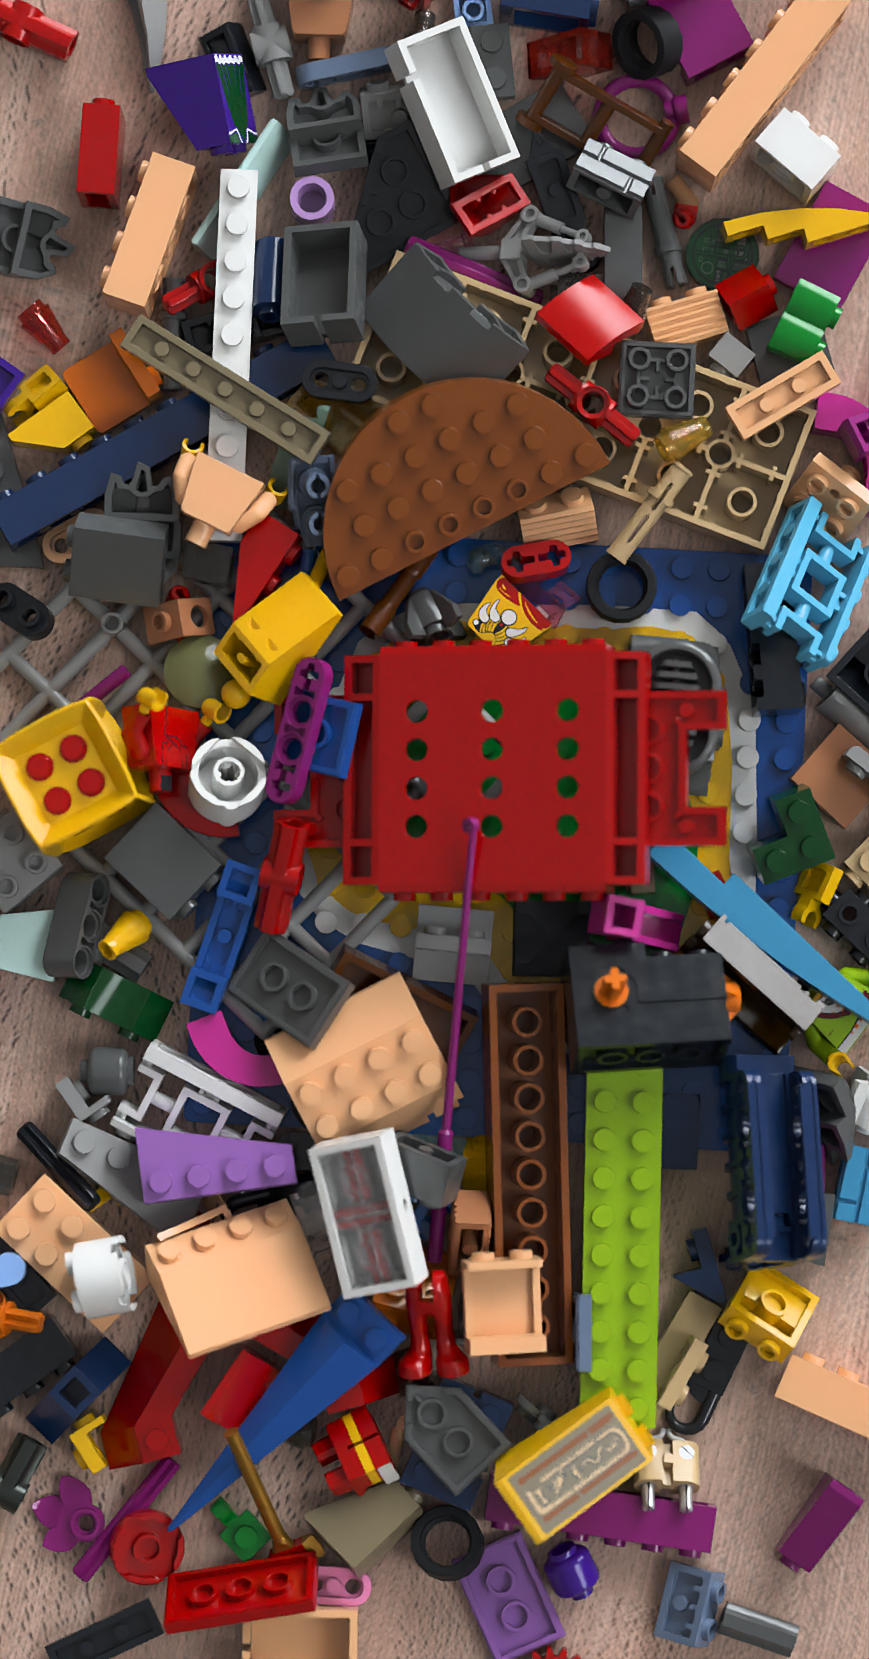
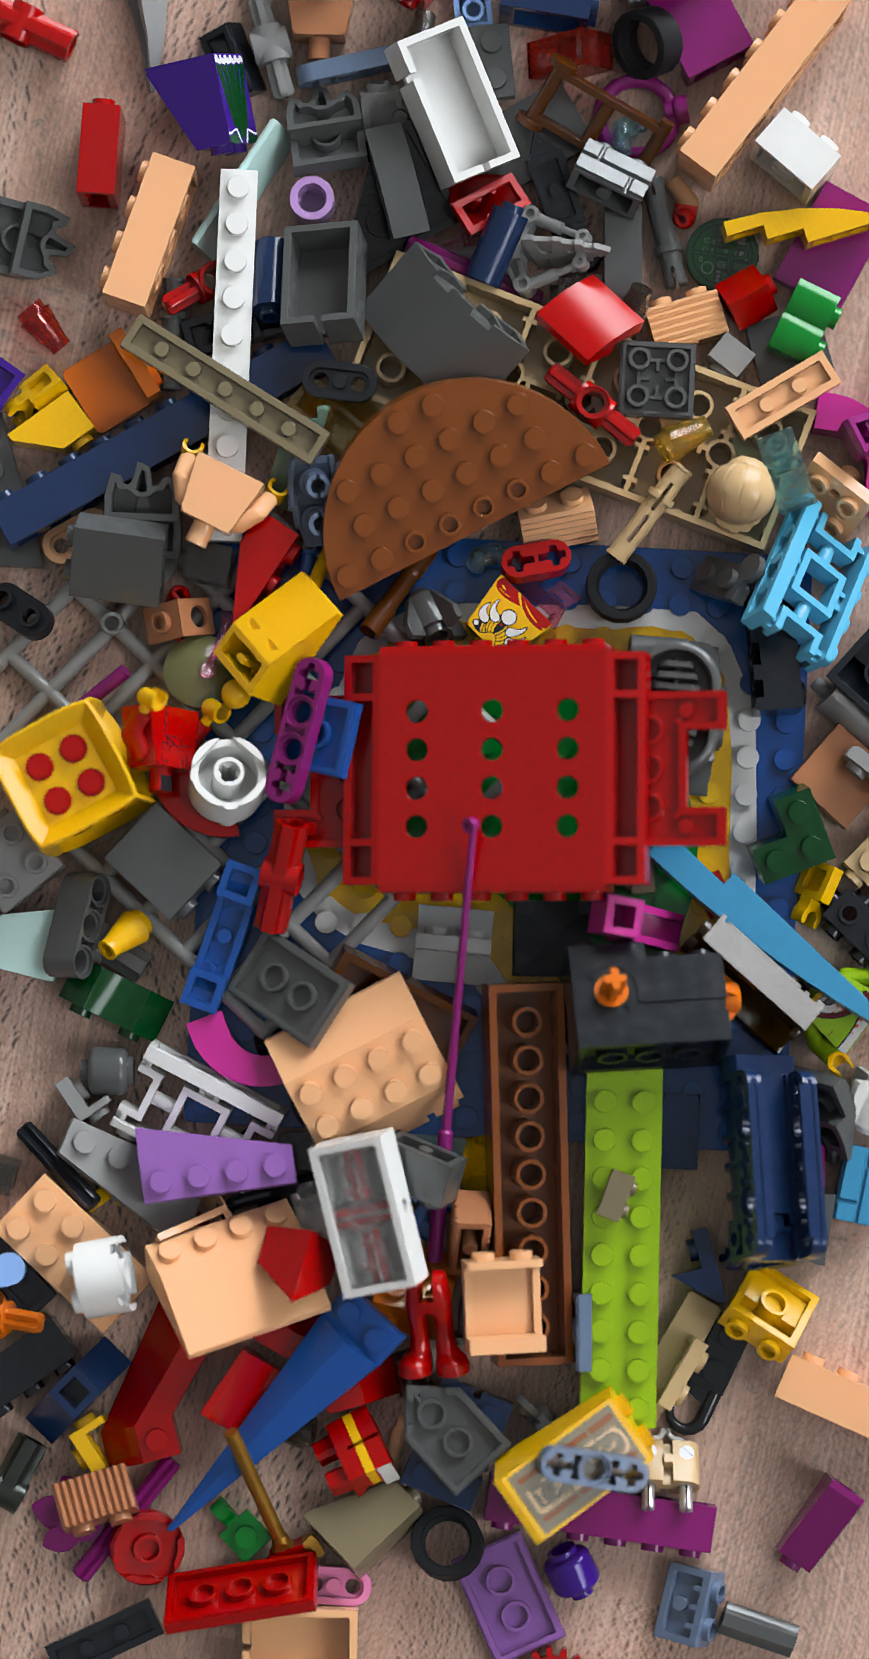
none -> nougat brick [51,1463,140,1537]
none -> clear pink hinge [200,610,233,679]
none -> red slope [257,1226,336,1303]
none -> dark grey slope [364,121,430,240]
none -> dark blue brick [464,200,528,289]
none -> sand blue beam [536,1444,649,1493]
none -> dark tan piece [596,1168,638,1222]
none -> clear light blue arm [612,116,648,156]
none -> dark grey hinge [690,553,766,607]
none -> tan hair [706,456,775,534]
none -> clear light blue slope [756,426,818,515]

